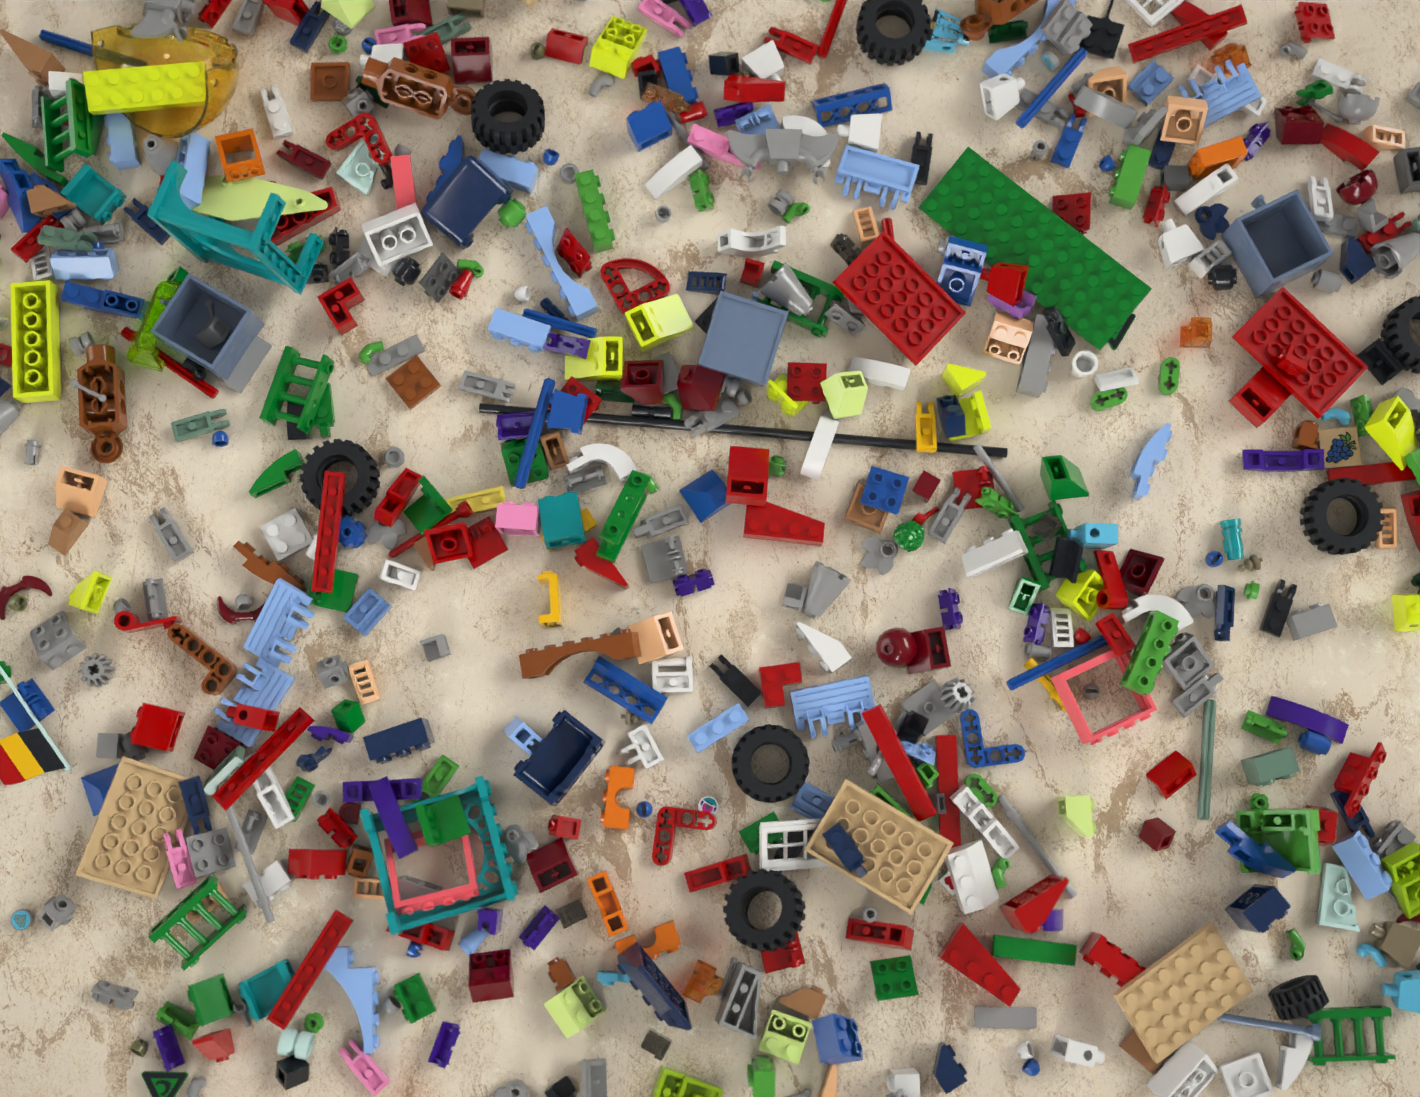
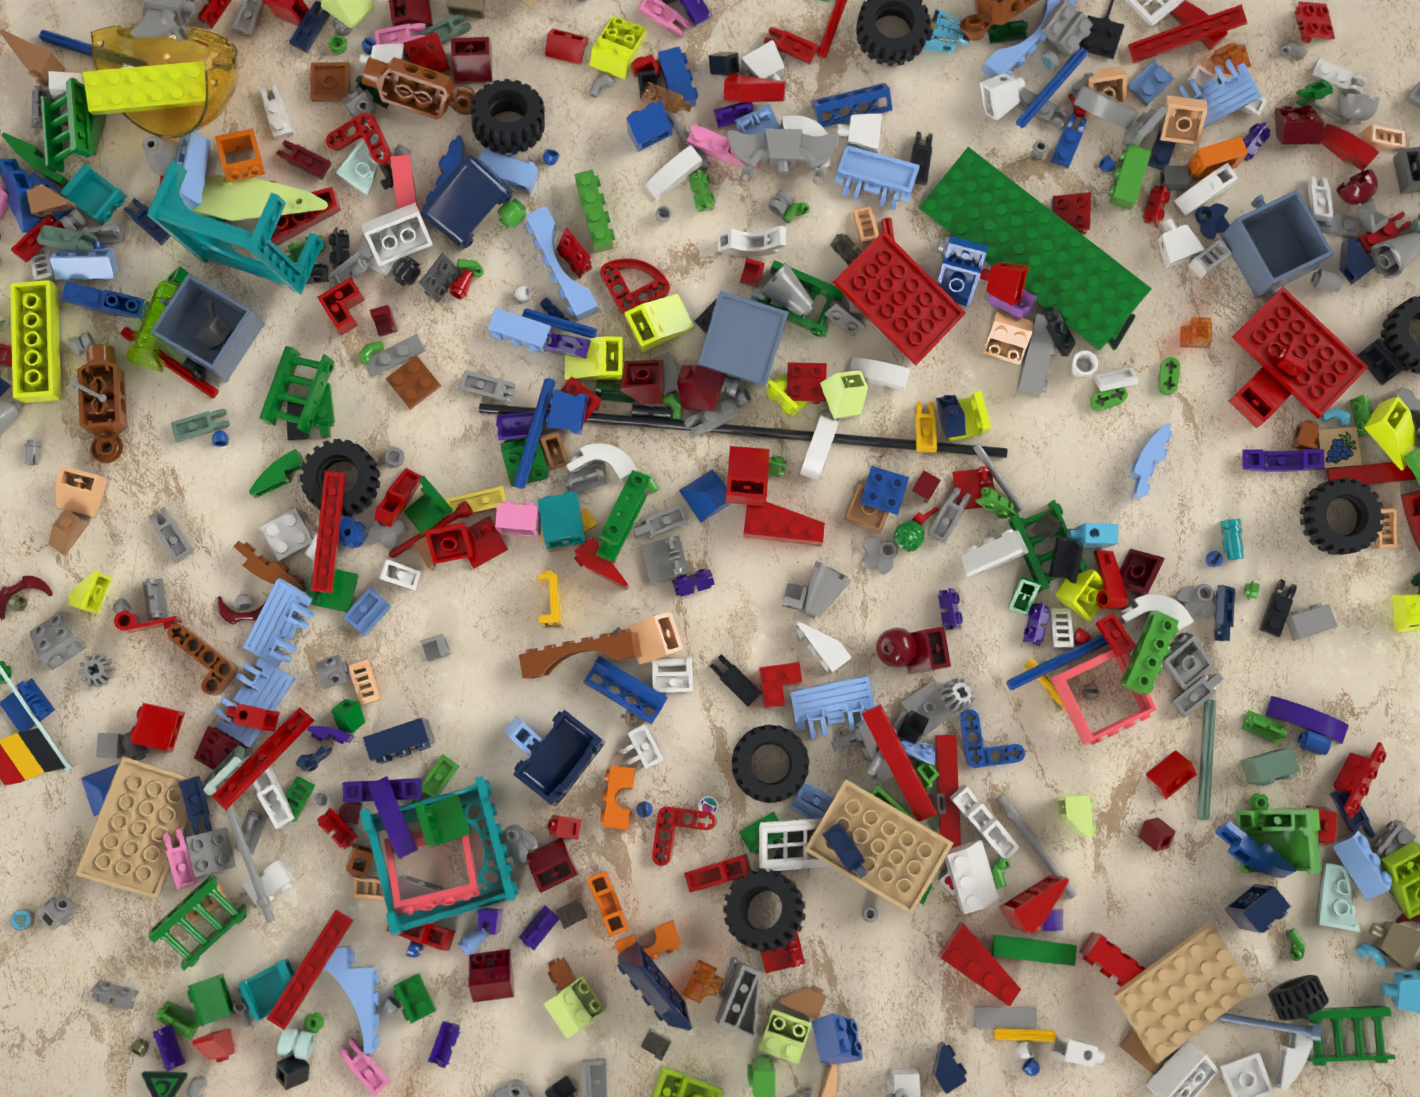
light blue brick [104,112,142,170] -> none
light grey piece [225,336,272,394] -> none
red brick [287,849,347,879] -> none
olive hinge [530,42,545,60] -> none
light grey tile [560,163,579,184] -> none
medium azure plate [597,970,631,985] -> none
red cone [679,101,708,124] -> none
dark blue slope [686,271,727,295] -> none
light blue brick [687,703,749,753] -> none
red slope [845,918,914,951] -> none
green hinge [870,955,919,1001] -> none
neon yellow slope [942,363,986,399] -> none
bright green beam [964,774,998,807] -> none
light grey pin [1024,642,1051,659] -> none
green slope [1040,455,1089,501] -> none
black head [1208,264,1237,291] -> none
dark tan hair [1237,554,1263,572] -> none
none -> dark red panel [370,305,398,337]
none -> yellow axle [994,1028,1056,1042]

